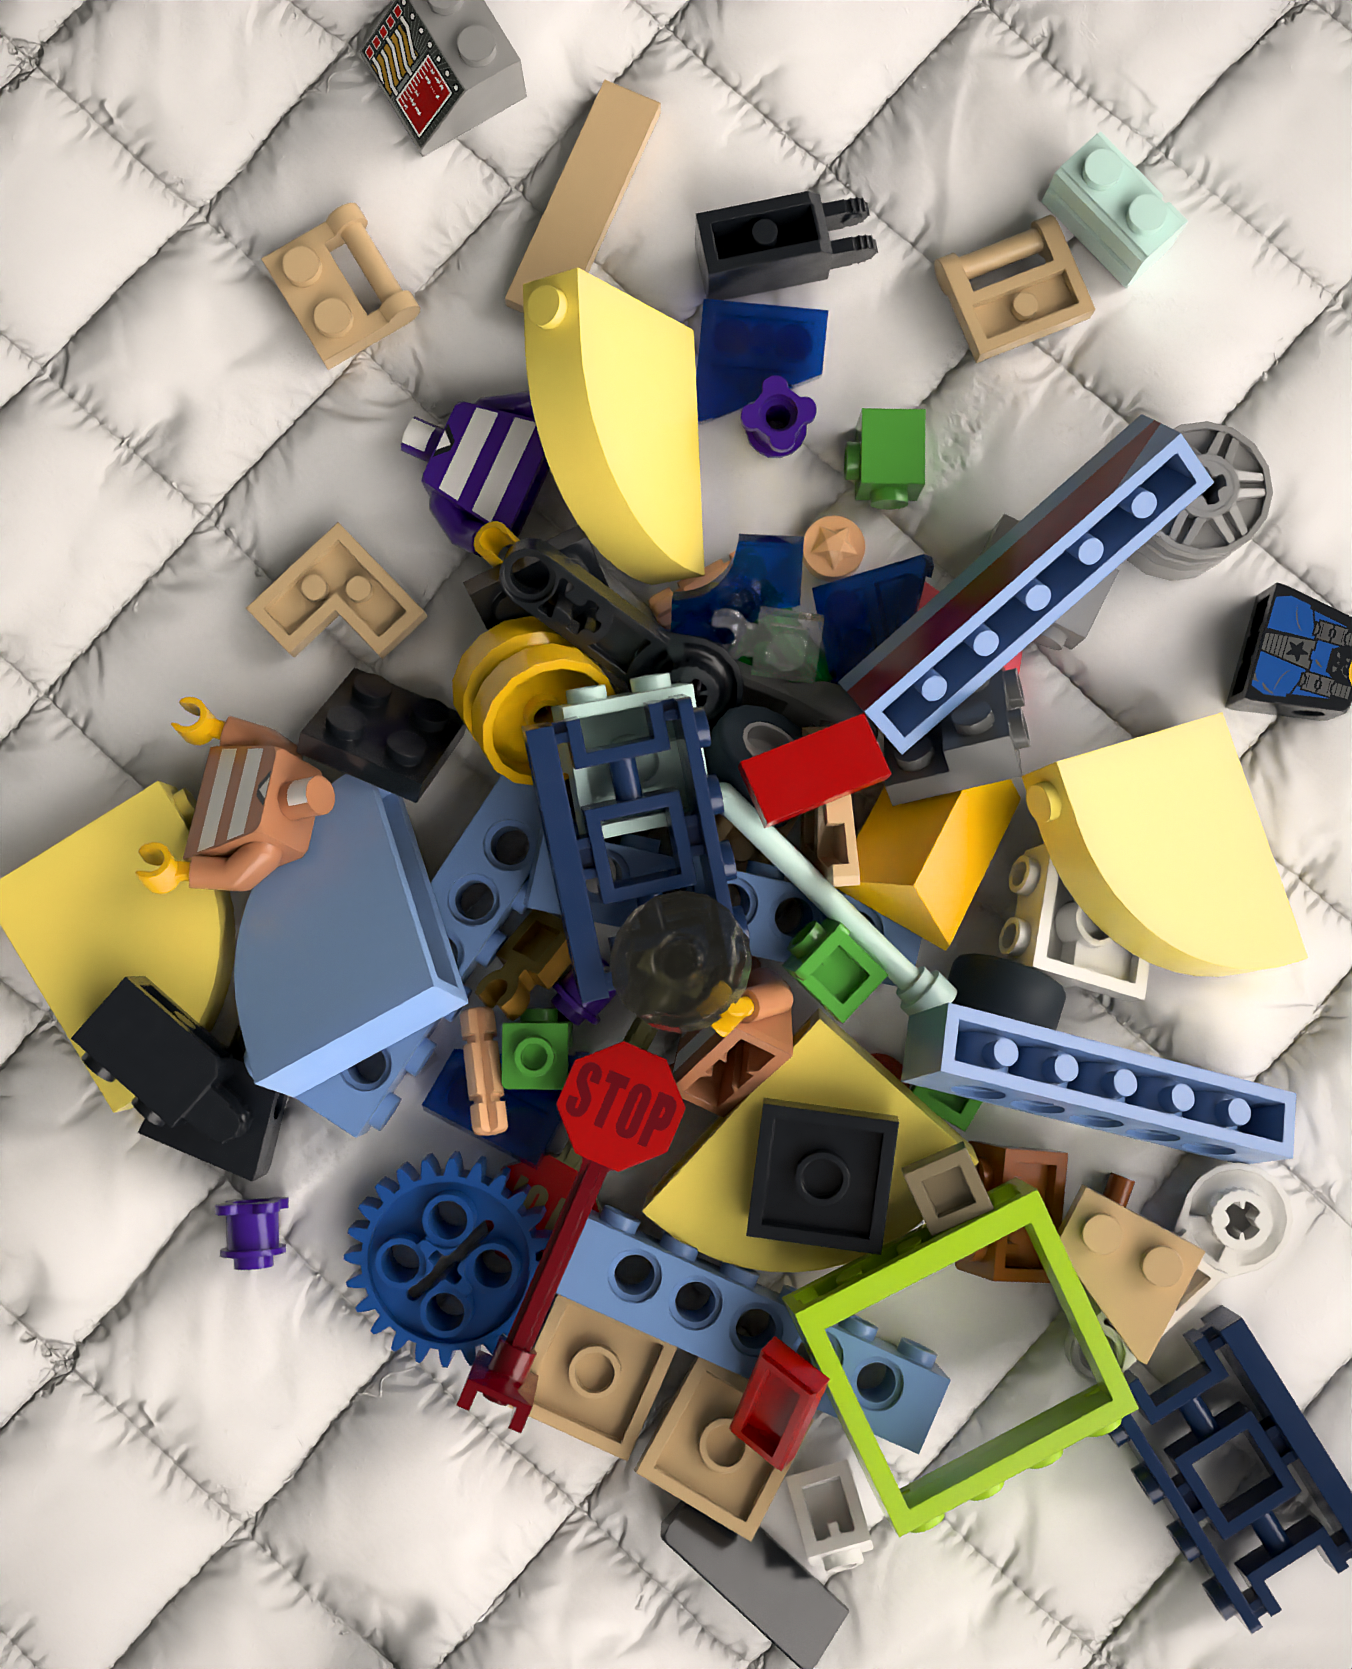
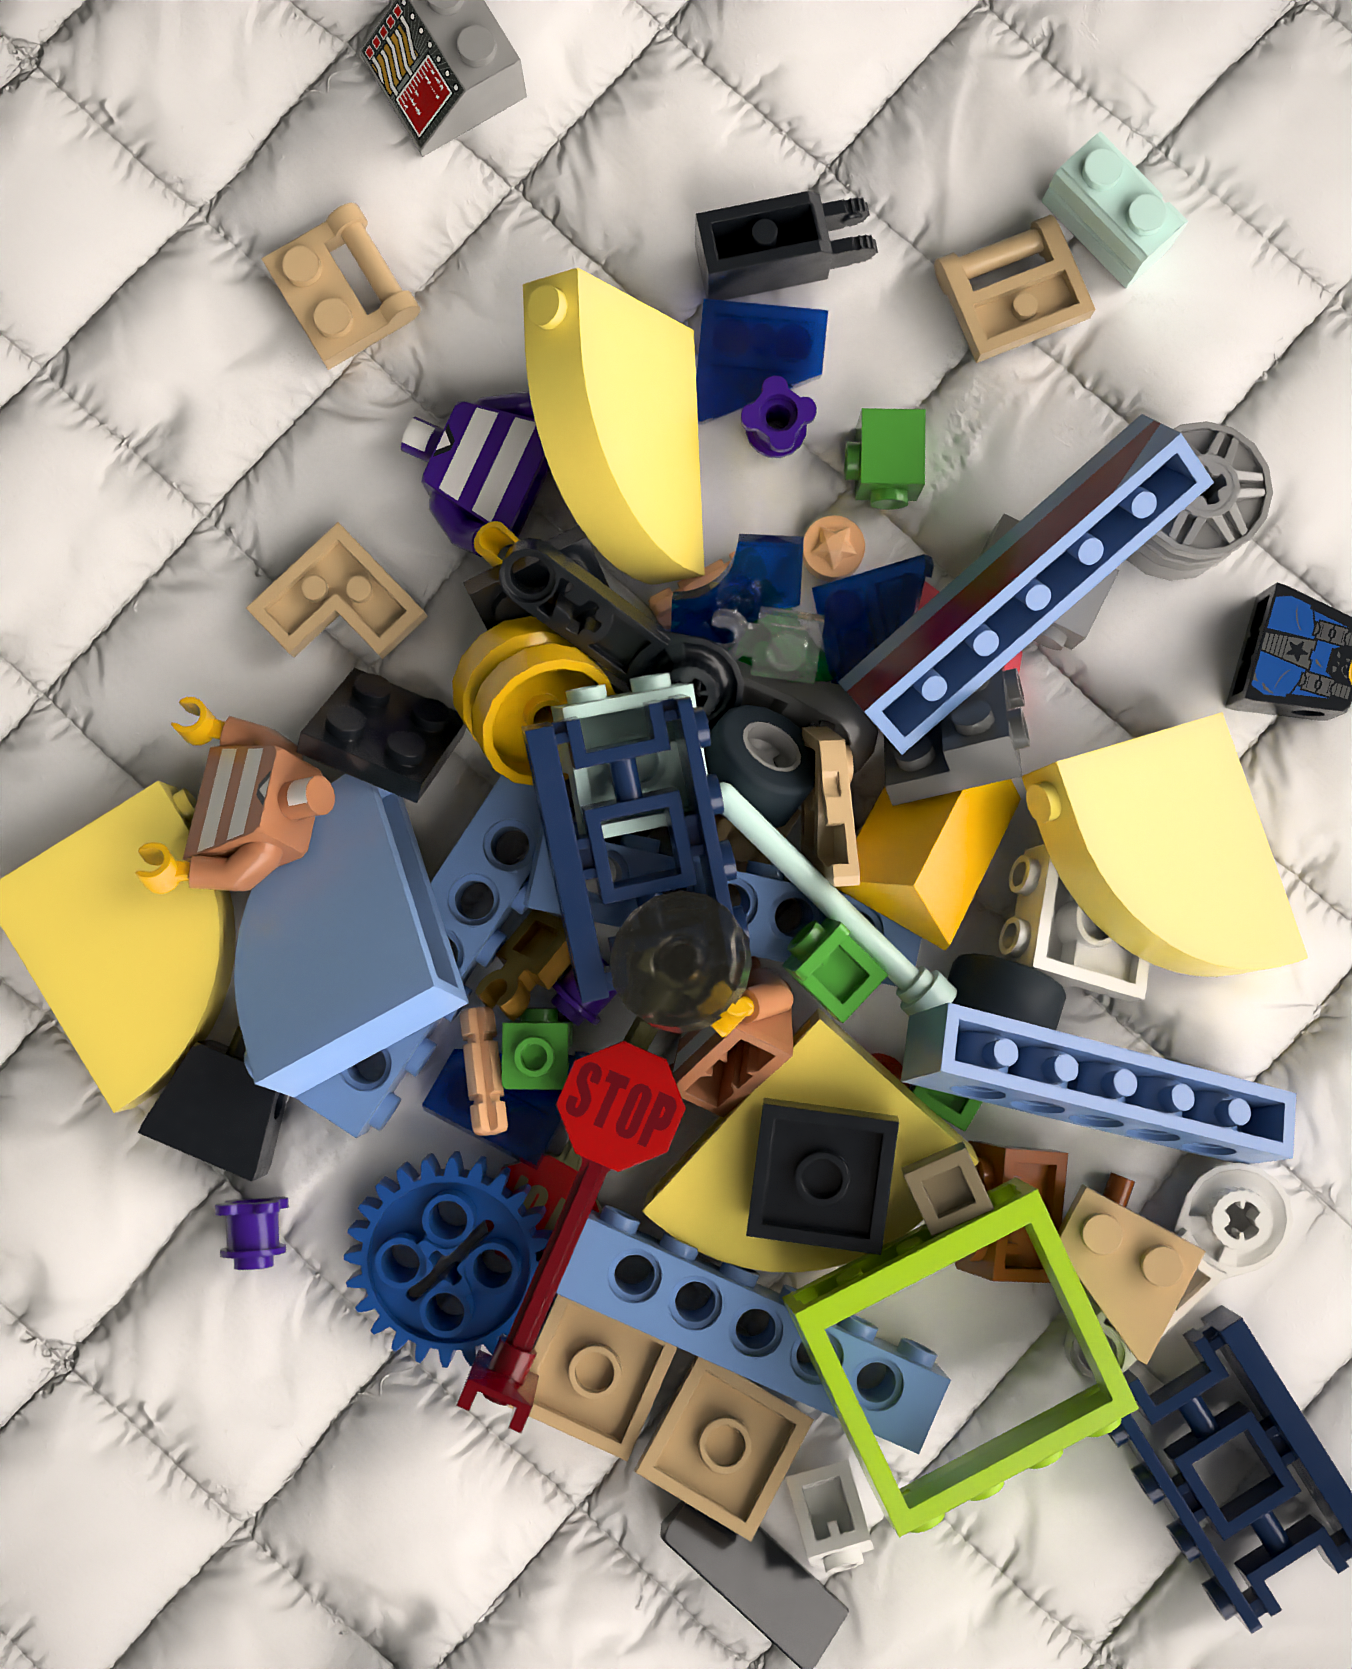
black hinge [71,976,255,1145] -> none
tan tile [505,79,661,313] -> none
red tile [729,1336,830,1472] -> none
red tile [738,713,892,829] -> none

